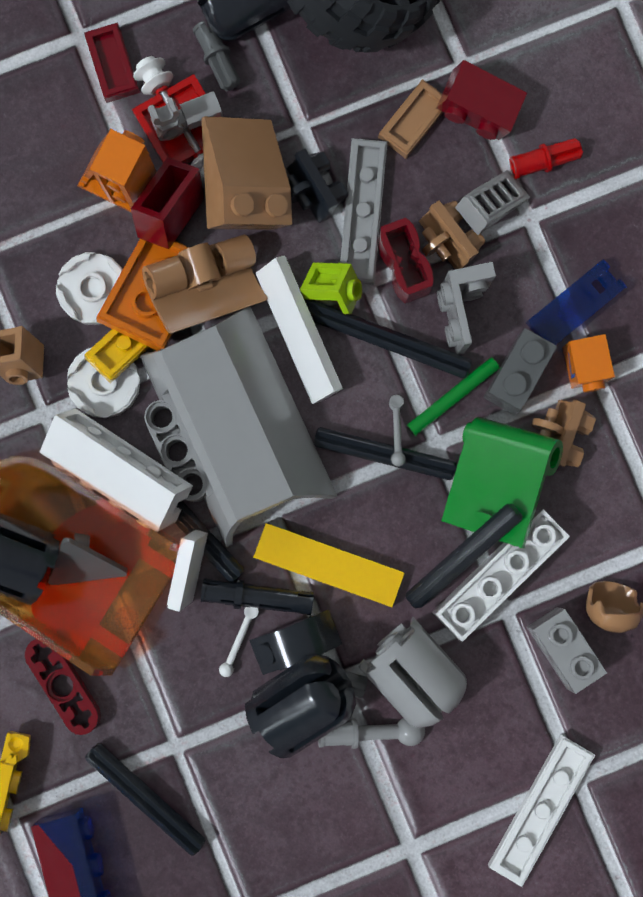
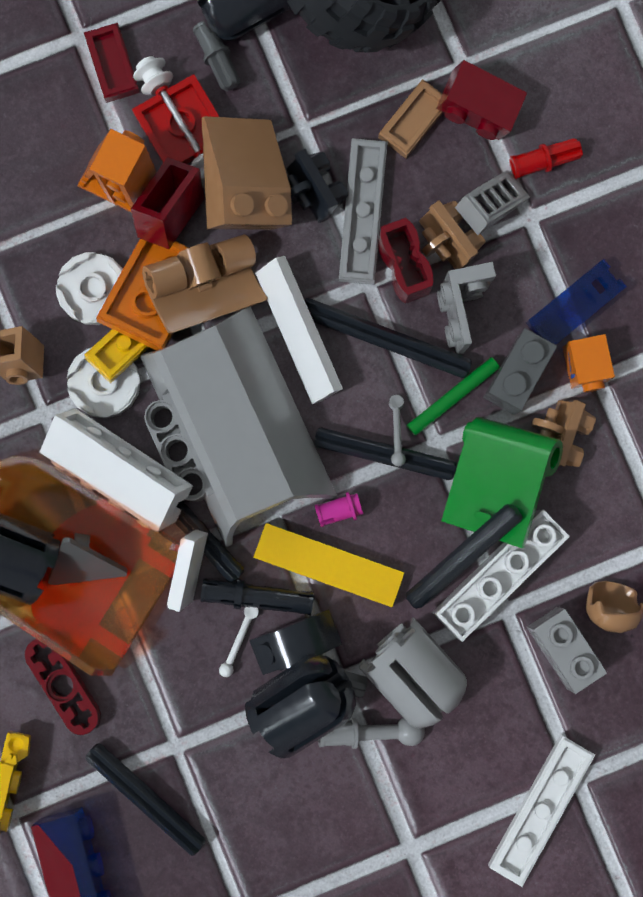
light grey bar [148,91,223,141] -> none
lime bracket [300,263,362,314] -> none
none -> dark pink pin [315,492,363,527]

